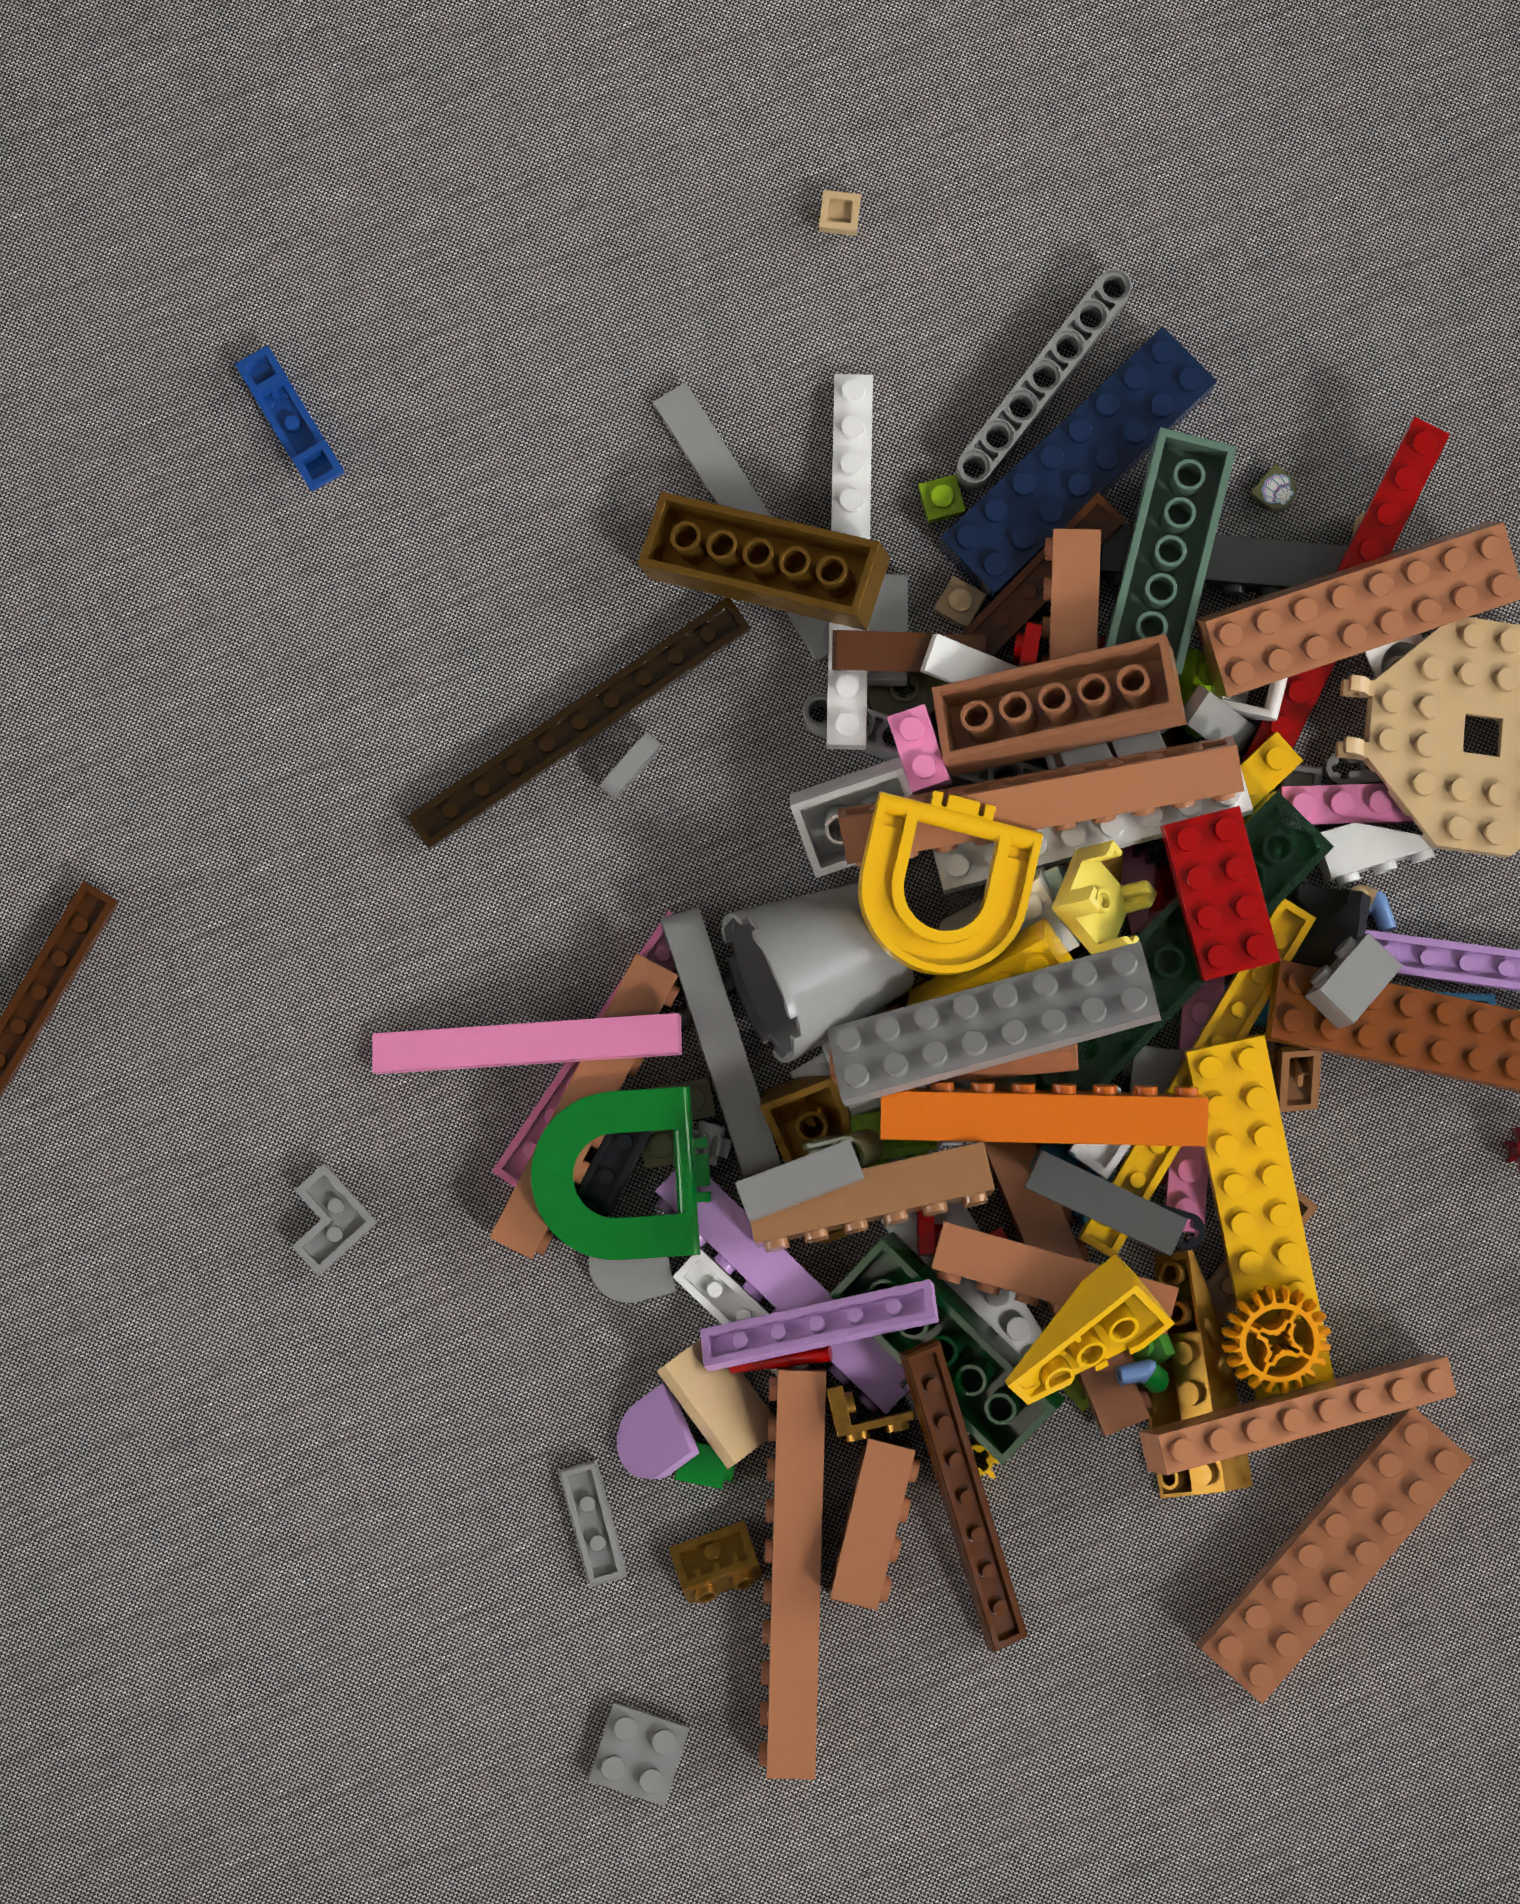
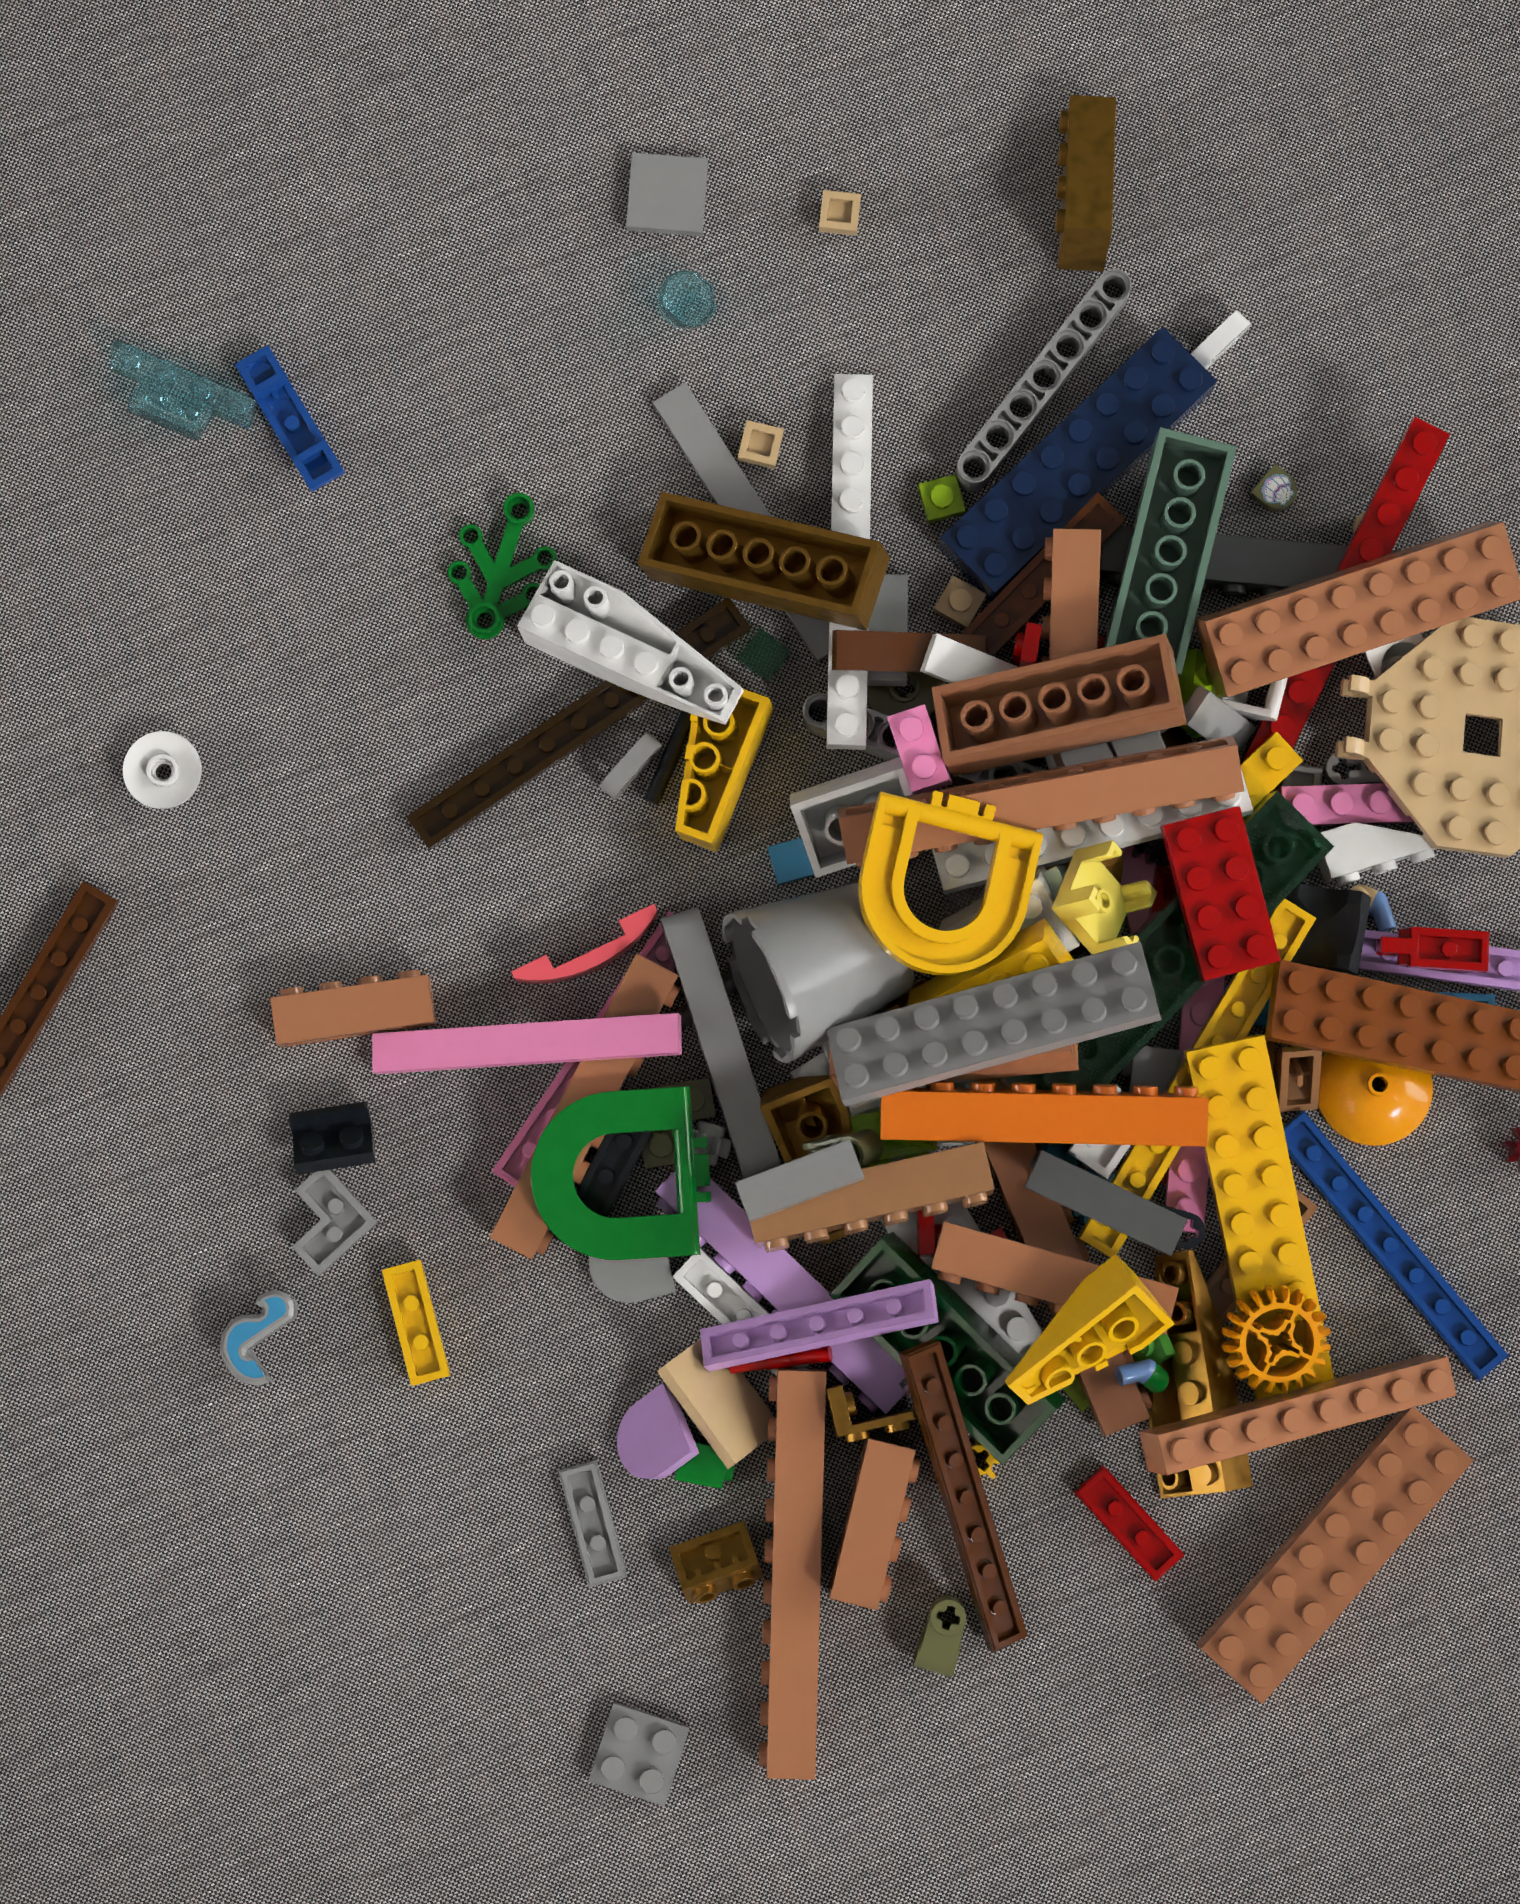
light grey brick [1304,933,1403,1029] -> none
none -> clear light blue bracket [110,340,256,441]
none -> white dish [123,731,202,809]
none -> light grey animal [220,1290,298,1386]
none -> nougat brick [270,970,437,1048]
none -> black bracket [289,1102,376,1175]
none -> yellow plate [382,1260,451,1386]
none -> green plant [447,493,557,640]
none -> coral slope [511,904,658,984]
none -> white wedge [517,560,744,725]
none -> light grey tile [626,152,709,237]
none -> black piece [644,710,691,806]
none -> clear light blue hair [657,270,718,330]
none -> yellow wedge [675,689,774,853]
none -> clear green tile [737,628,792,684]
none -> tan plate [738,420,784,469]
none -> dark azure tile [767,838,815,886]
none -> olive piece [913,1595,966,1677]
none -> pearl gold wedge [1055,95,1116,272]
none -> red tile [1073,1465,1185,1582]
none -> white beam [1191,310,1251,370]
none -> blue tile [1283,1110,1509,1381]
none -> light orange dish [1318,1052,1433,1146]
none -> red hinge [1376,927,1490,973]

